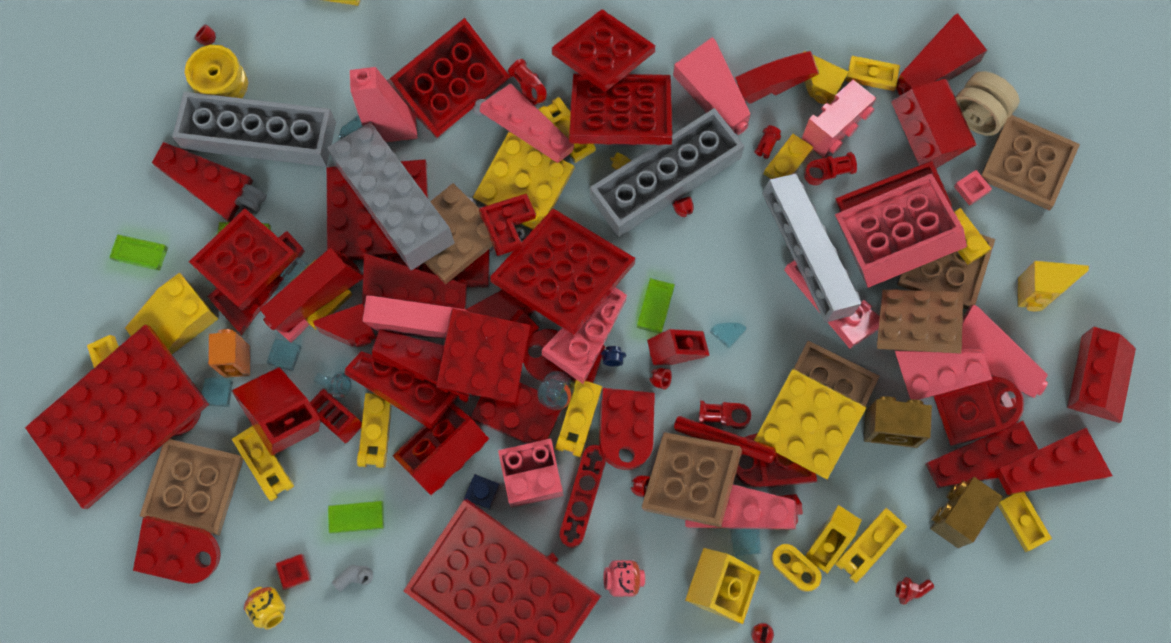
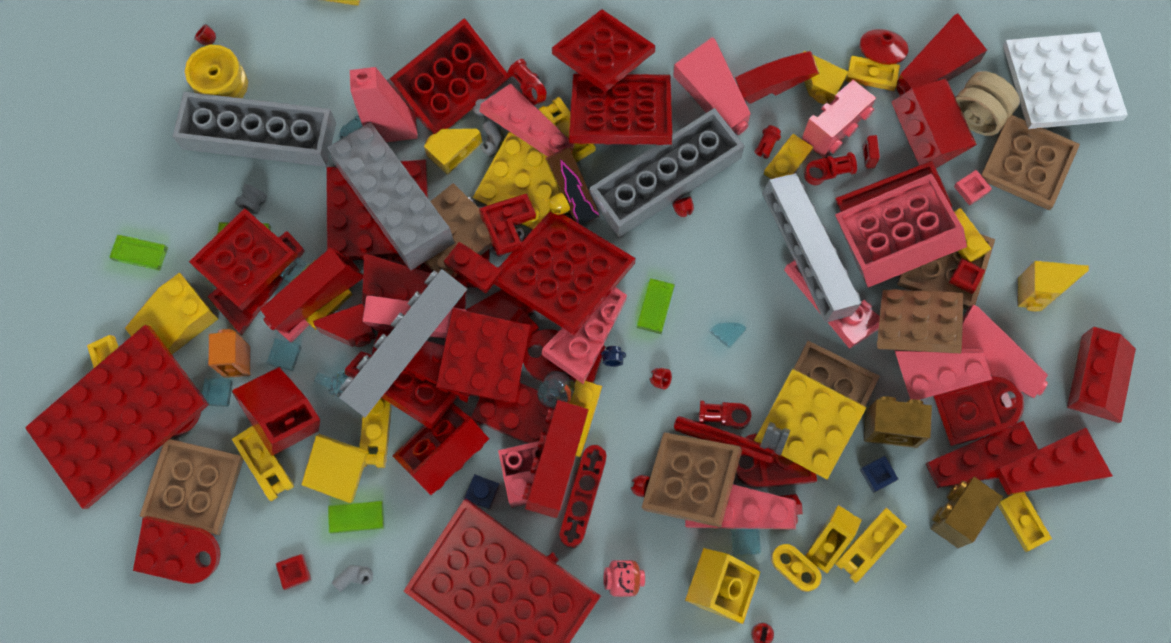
red wing [151,142,253,223] -> none
yellow head [243,587,286,629] -> none
red slope [310,388,362,443] -> none
red plate [599,388,655,470] -> none
yellow plate [610,152,632,170] -> none
red slope [647,329,710,365] -> none
red plate [895,577,934,605] -> none
none -> yellow tile [301,434,368,503]
none -> light grey brick [339,269,467,417]
none -> yellow slope [424,129,483,175]
none -> red plate [443,241,502,293]
none -> light grey arm [482,120,503,156]
none -> red brick [522,400,589,519]
none -> tile [545,147,600,226]
none -> yellow hinge [549,192,570,215]
none -> dark grey wheel [760,422,790,455]
none -> red dish [860,29,909,65]
none -> dark blue plate [860,456,899,493]
none -> red tile [863,135,880,169]
none -> red tile [949,258,986,294]
none -> white plate [1003,32,1128,129]

